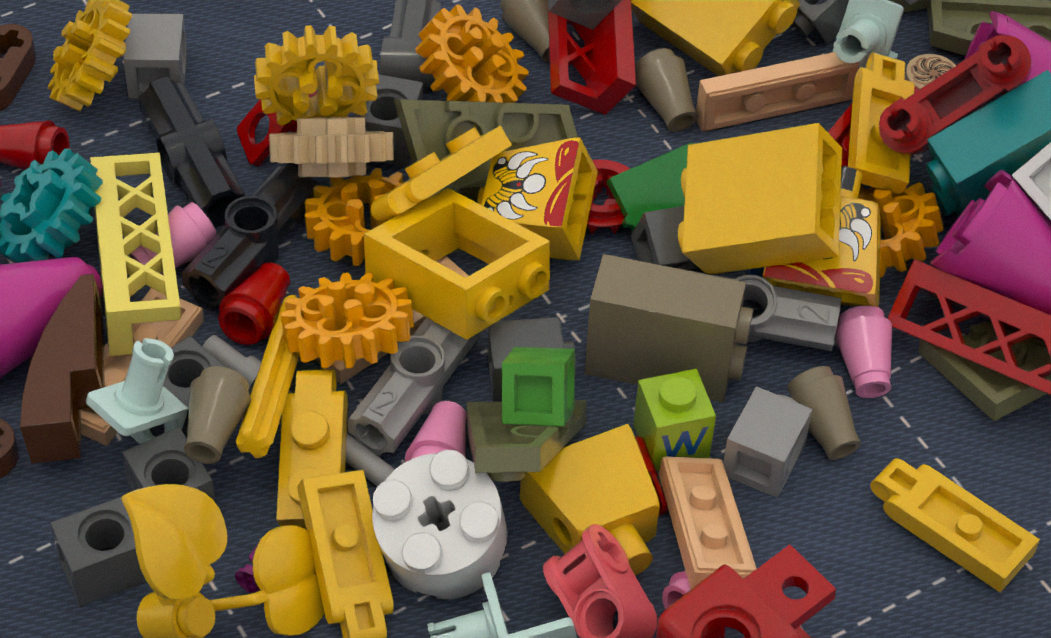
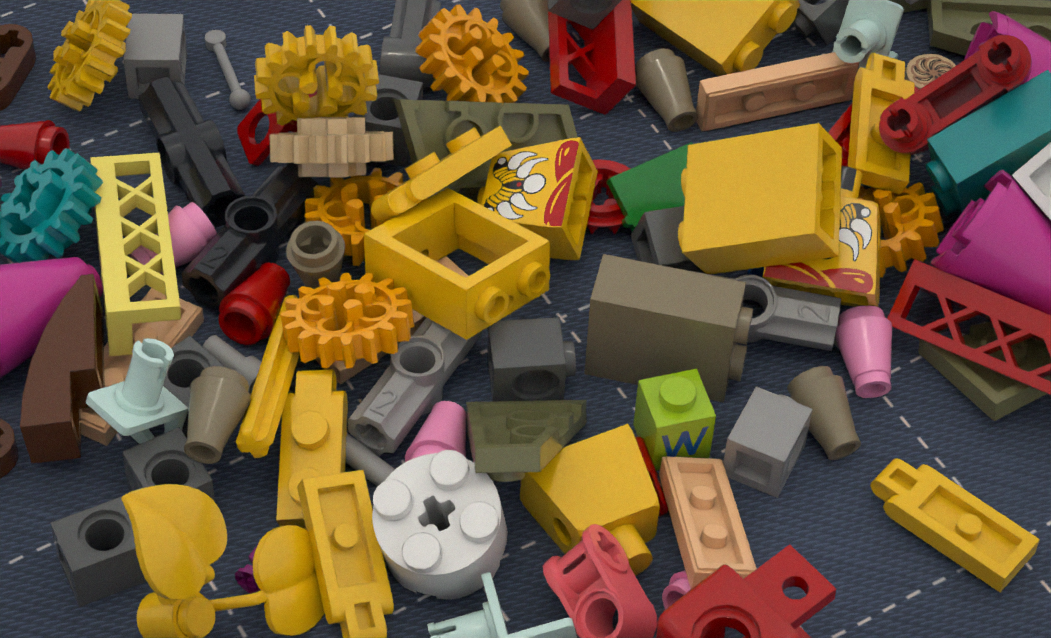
bright green brick [502,347,575,426] -> none
none -> light grey hinge [205,30,251,110]
none -> dark tan cone [286,221,345,289]

